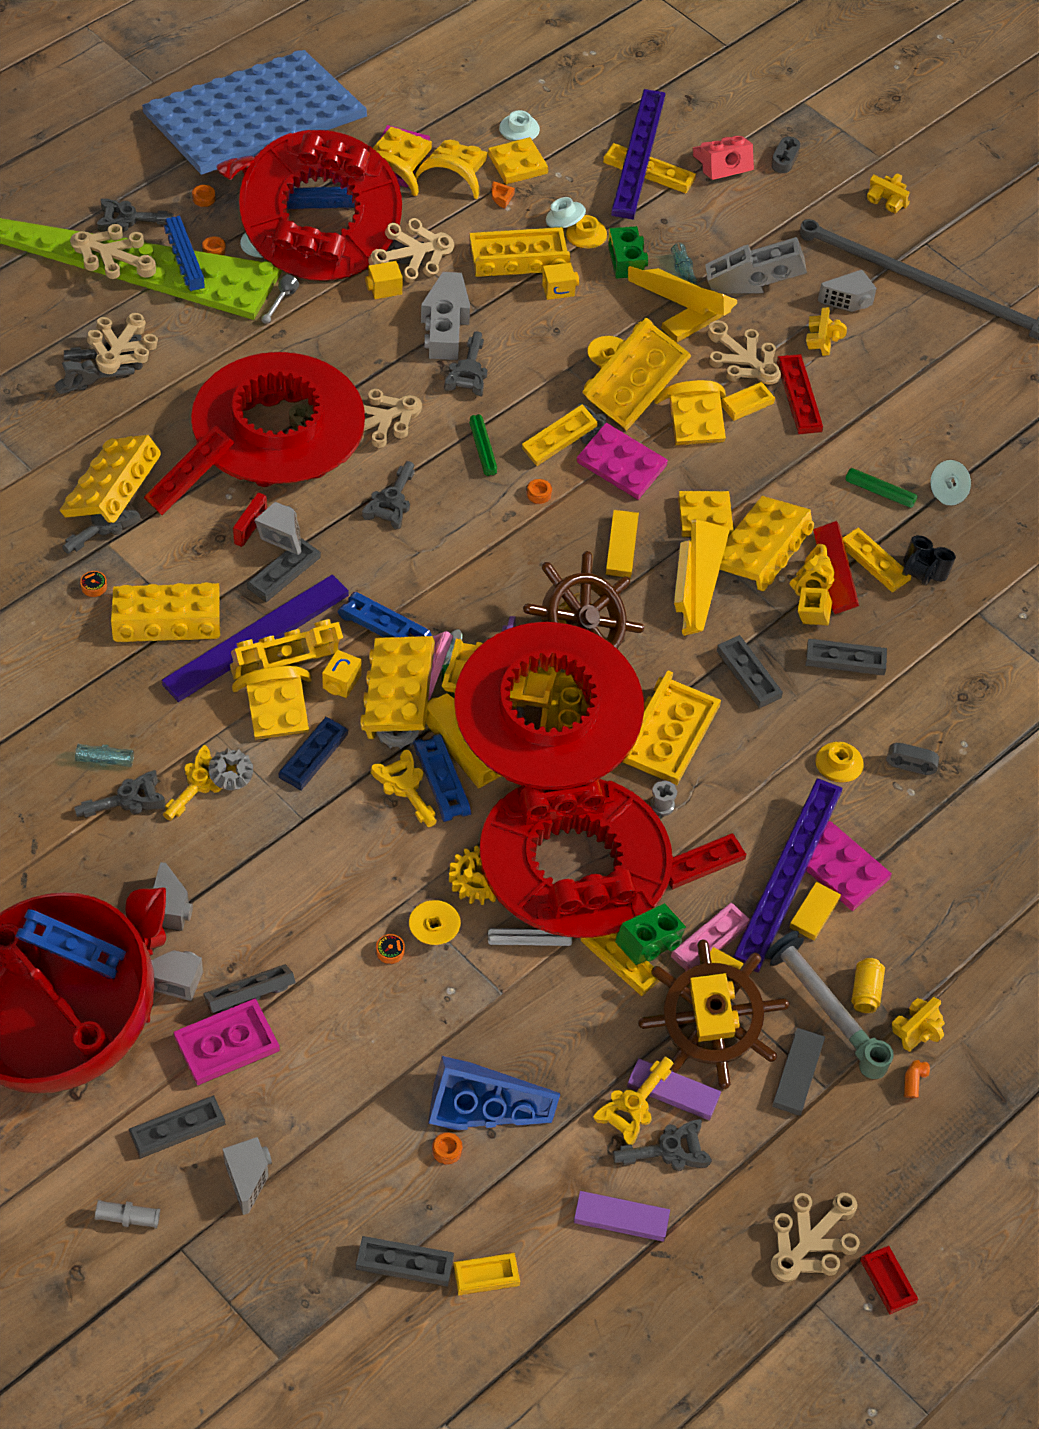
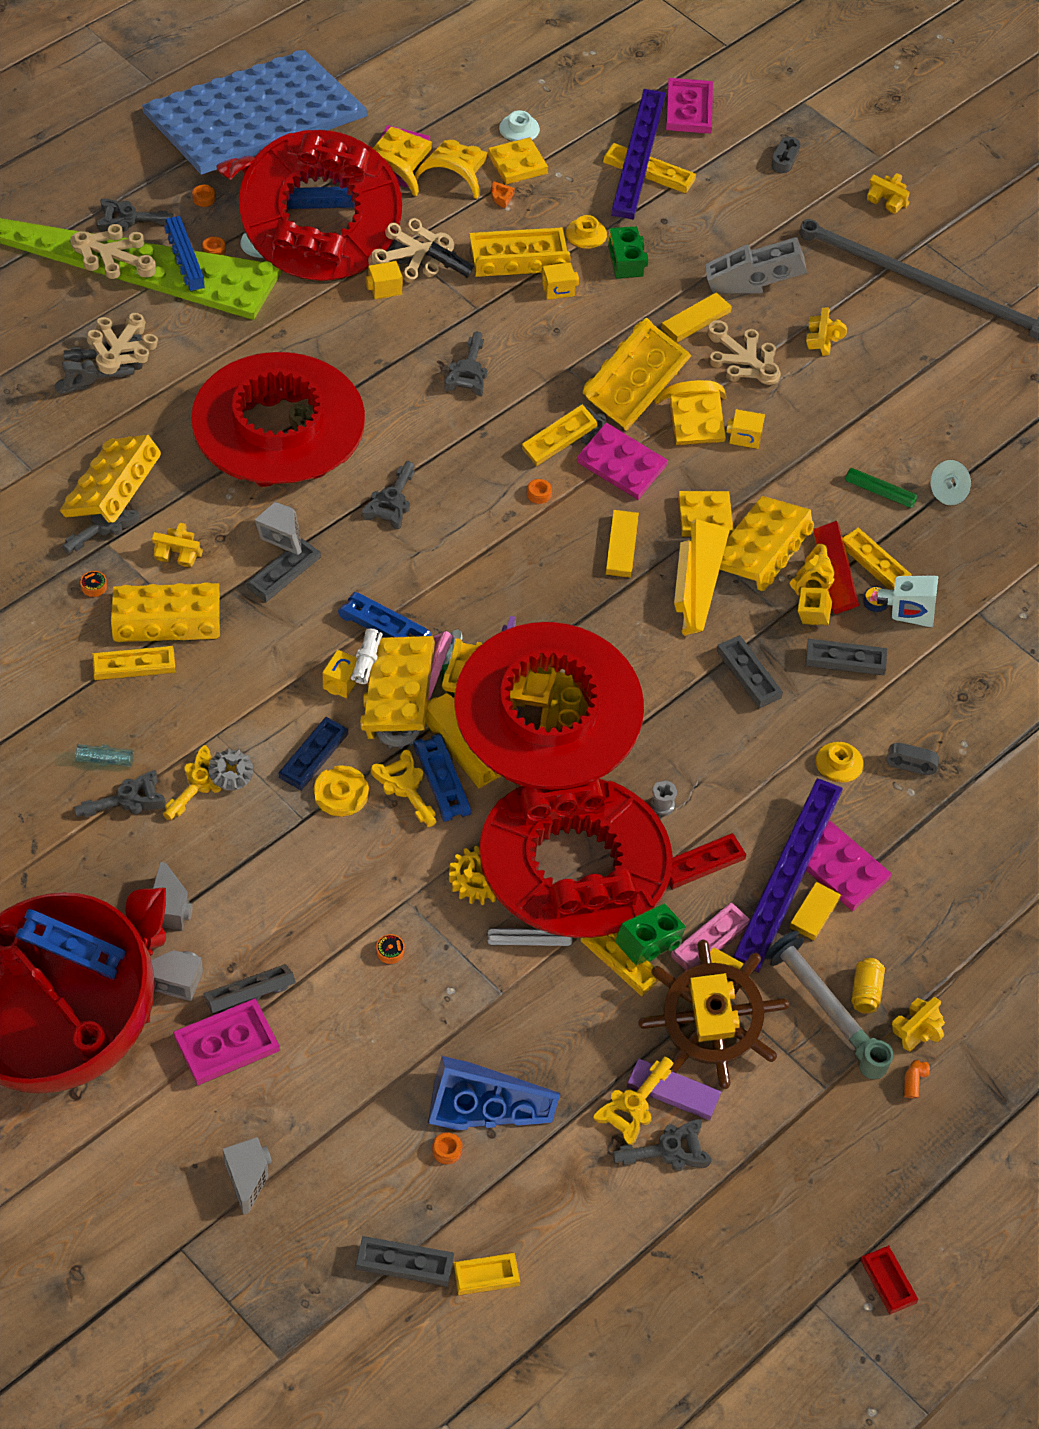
light grey pin [95,1200,160,1229] -> none
dark grey tile [129,1095,226,1159] -> none
red tile [143,425,234,515] -> none
dark purple tile [162,574,349,702] -> none
yellow bracket [230,619,343,680] -> none
yellow piece [232,666,312,740] -> none
red tile [233,492,267,547] -> none
hinge [261,274,299,324] -> none
tan plant [364,389,422,448] -> none
yellow piece [409,900,461,945] -> none
light grey brick [421,272,470,360] -> none
green axle [469,414,497,476] -> none
reddish brown brick [523,551,644,649] -> none
light aqua piece [546,197,586,228] -> none
medium lavender tile [574,1191,670,1242] -> none
yellow piece [587,336,624,368] -> none
yellow bracket [622,670,721,785] -> none
yellow wedge [628,266,737,317] -> none
clear light blue pin [671,243,697,284] -> none
coral brick [692,136,754,180] -> none
yellow tile [721,382,775,421] -> none
tan plant [770,1193,860,1282] -> none
dark grey tile [772,1028,825,1116] -> none
red tile [777,354,823,434] -> none
light grey slope [818,270,877,312] -> none
black piece [902,535,956,586] -> none
none -> yellow tile [92,646,176,680]
none -> yellow hips [152,522,203,568]
none -> yellow tile [313,765,369,817]
none -> white pin [351,629,382,684]
none -> black pin [426,241,474,278]
none -> dark pink plate [666,78,713,134]
none -> yellow brick [726,409,765,449]
none -> tile [863,586,889,612]
none -> light aqua torso [877,576,938,627]

